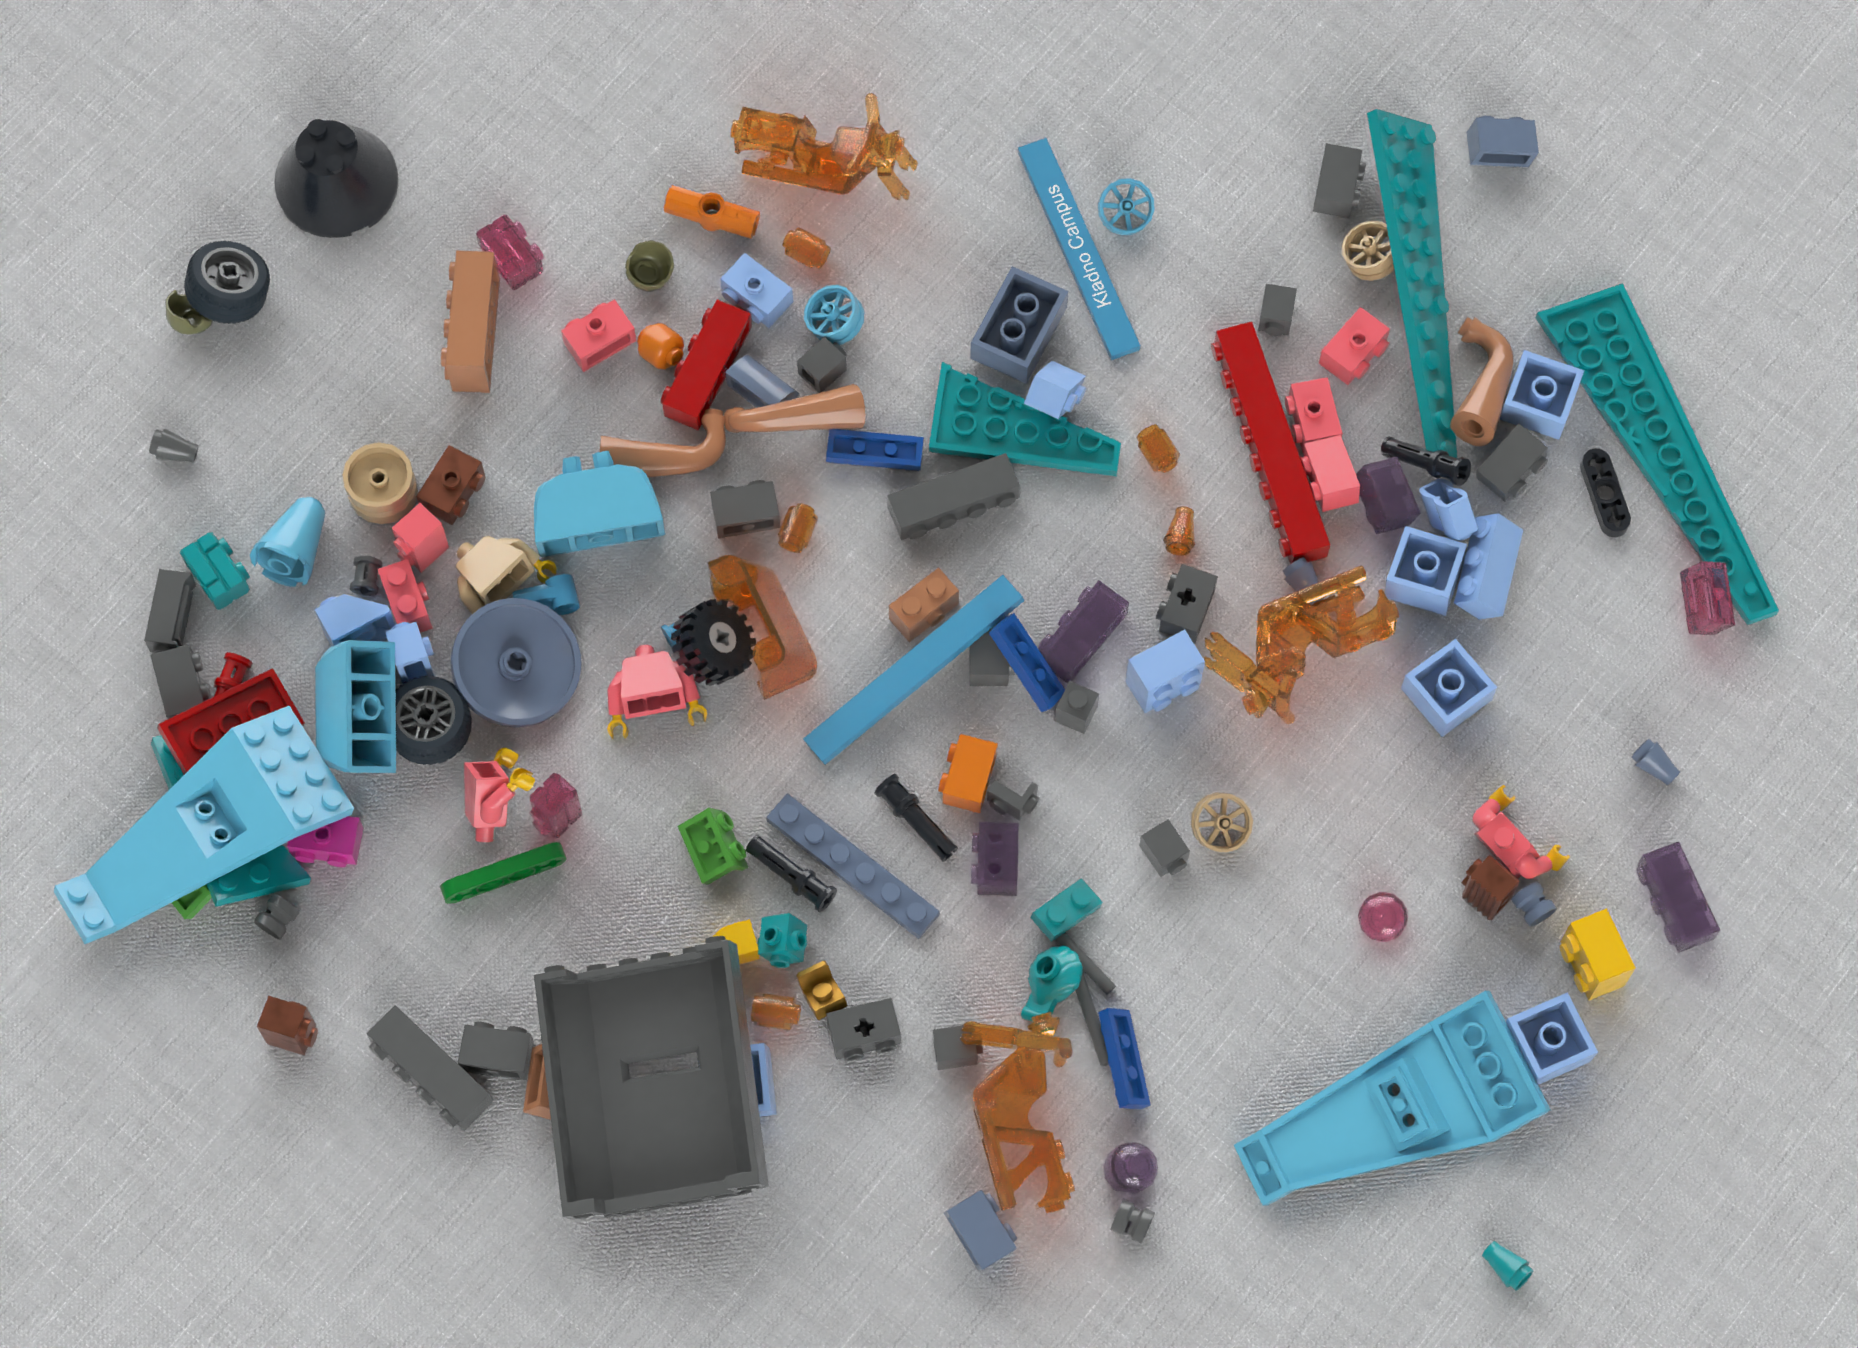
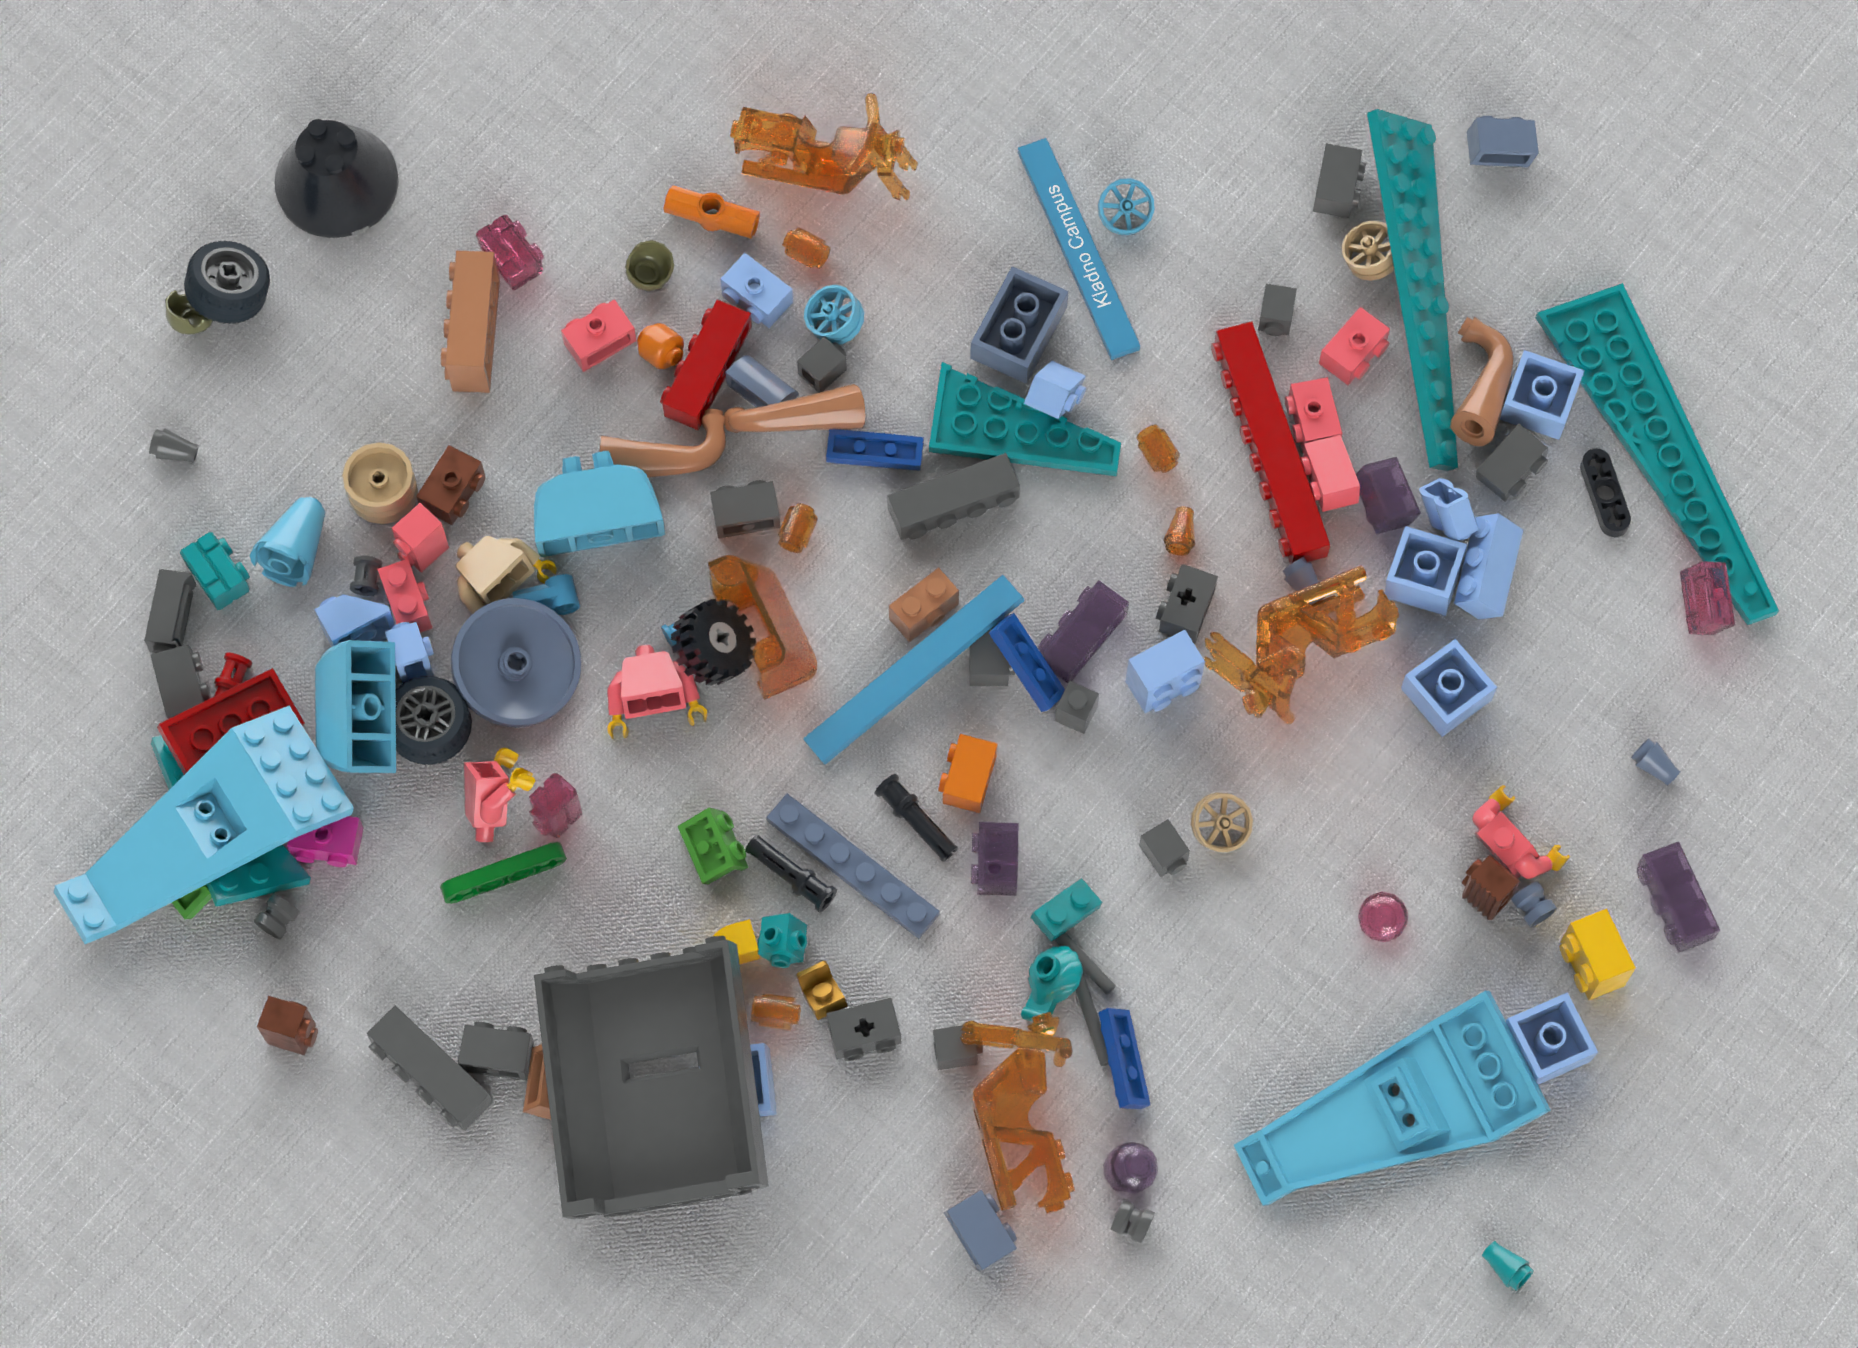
dark grey bracket [987,779,1040,821] -> none
black pin [1381,436,1471,486] -> none

